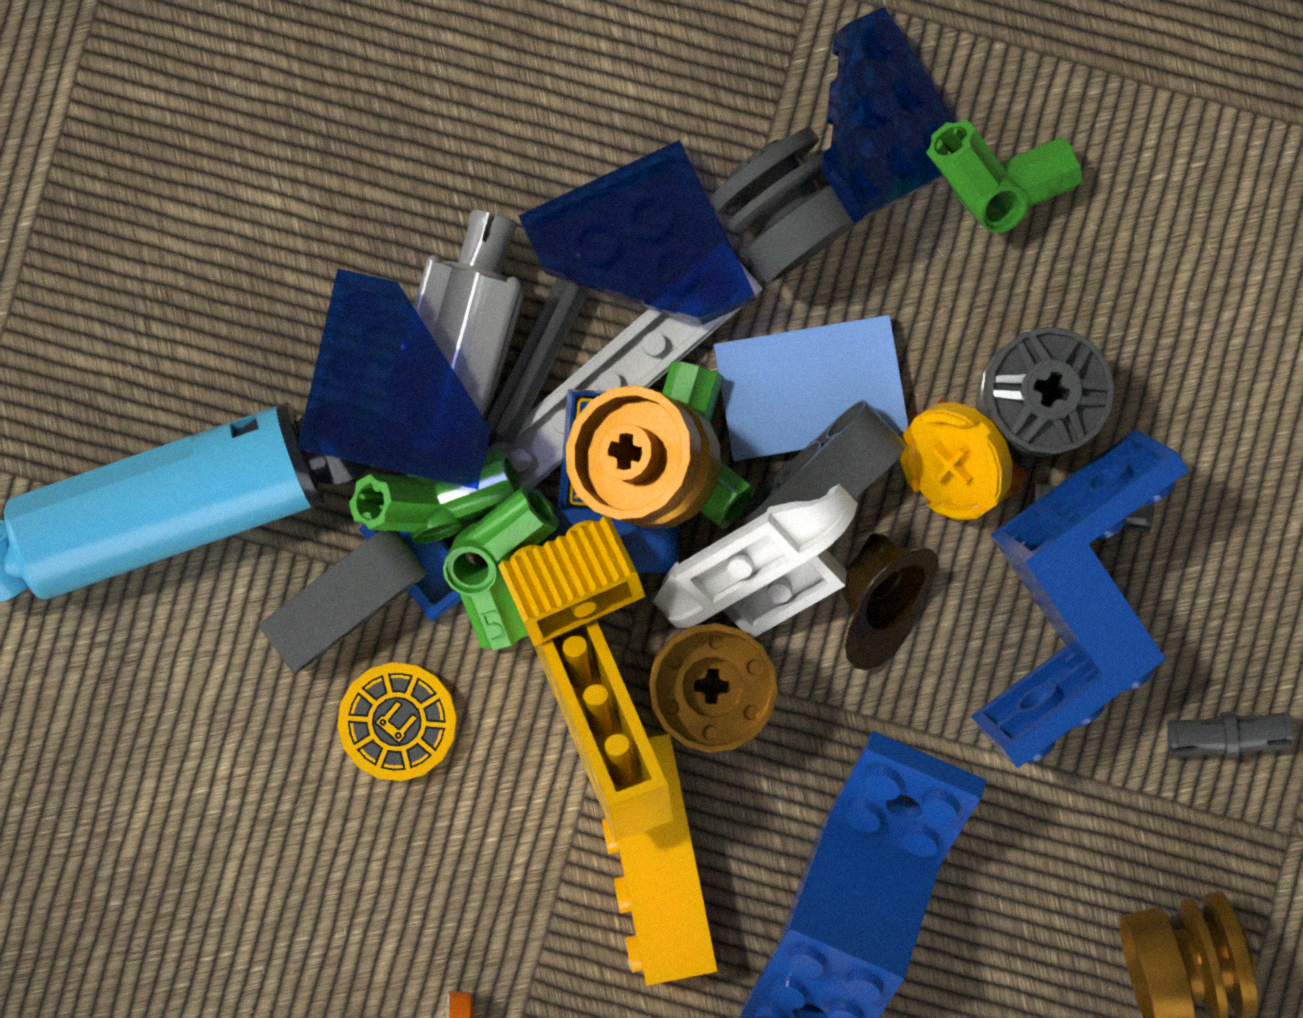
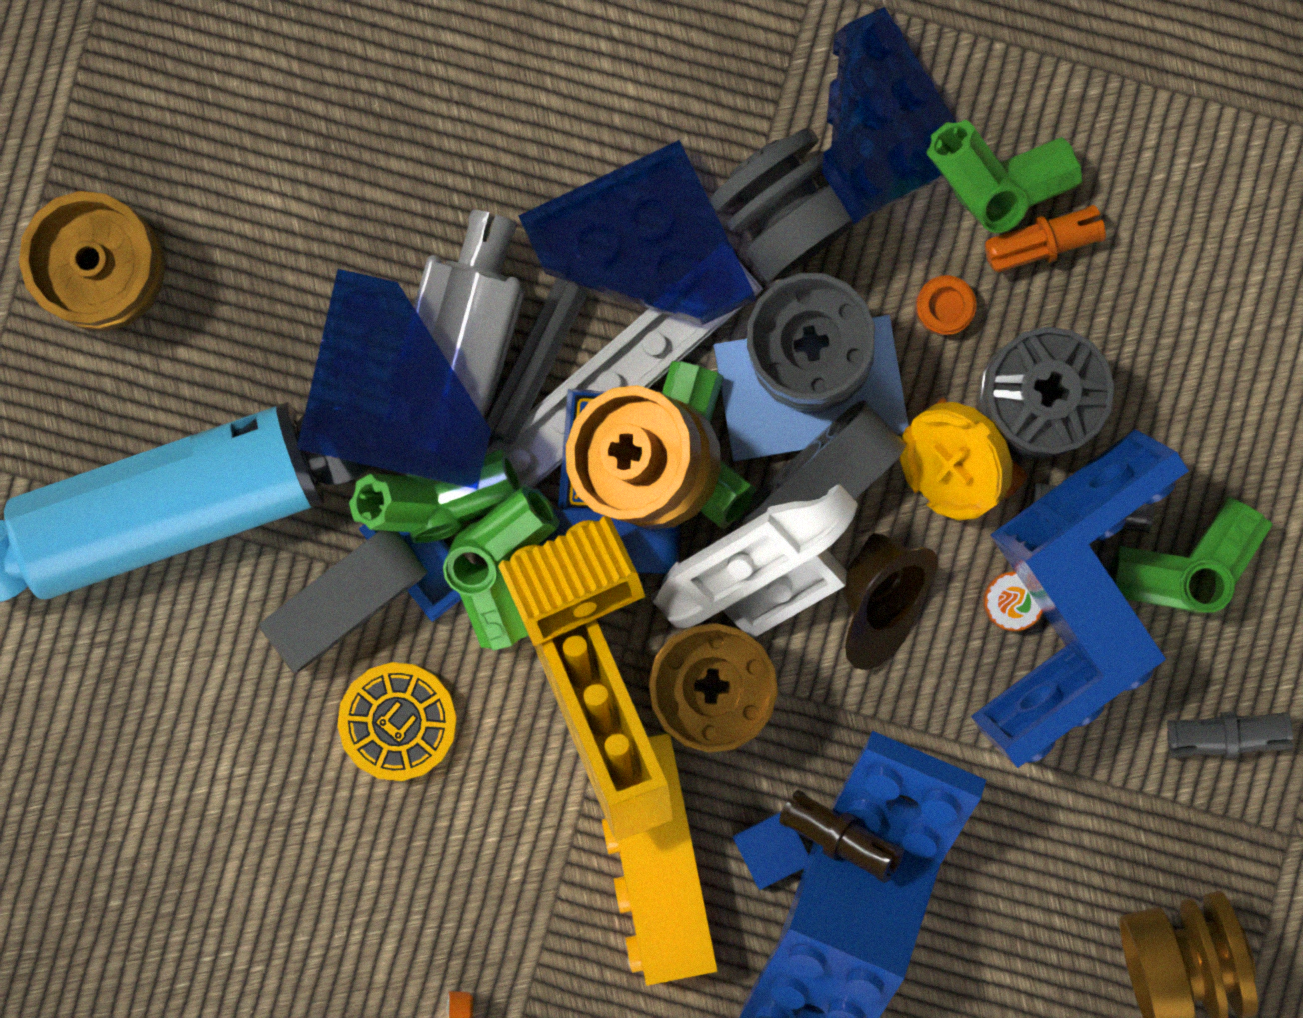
none -> pearl gold wheel [19,191,166,331]
none -> blue tile [732,810,809,890]
none -> dark grey wheel [747,273,875,412]
none -> dark brown pin [779,790,904,883]
none -> orange tile [915,275,976,336]
none -> tile [983,572,1043,631]
none -> orange axle [985,205,1106,273]
none -> bright green piece [1110,497,1273,613]

